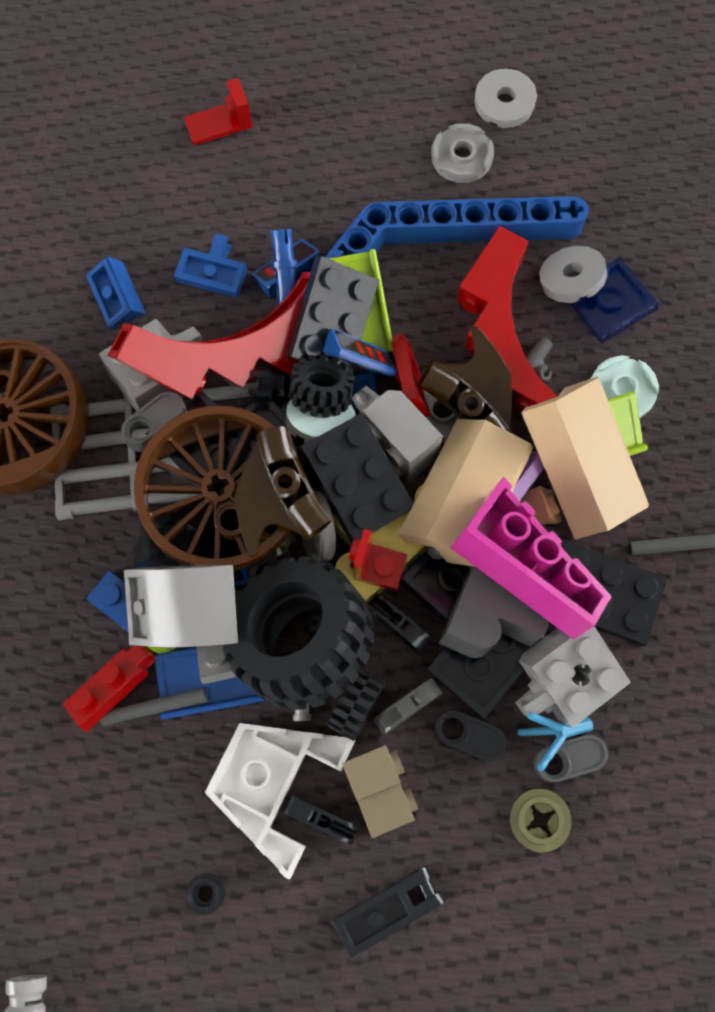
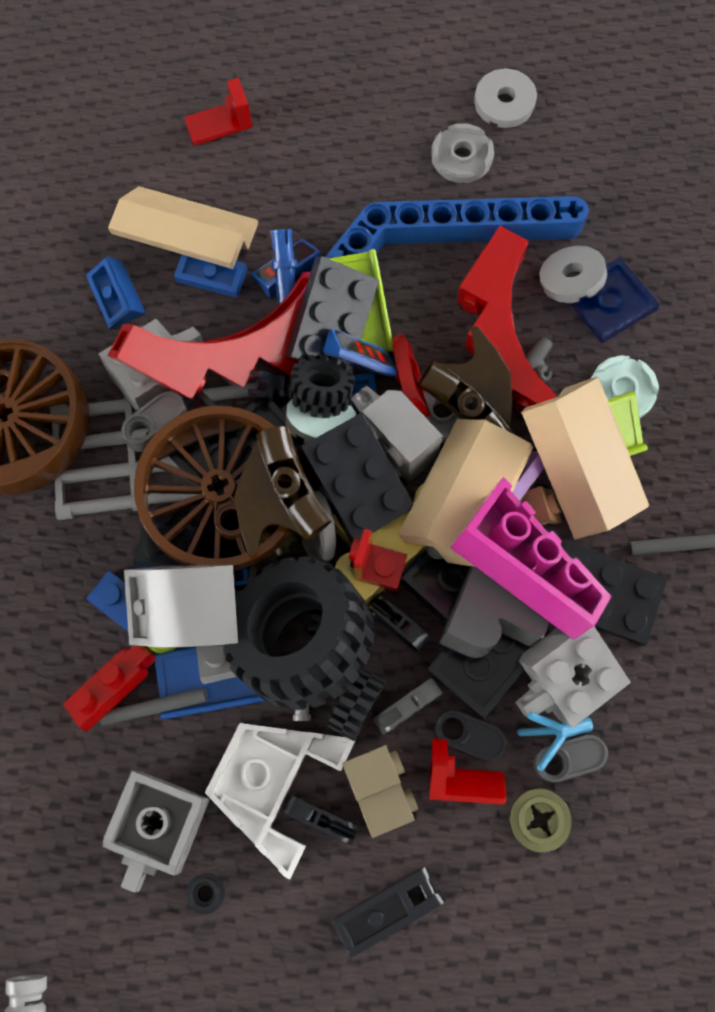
none -> light grey hinge [102,771,210,893]
none -> tan slope [108,186,258,269]
none -> red bracket [429,738,506,805]

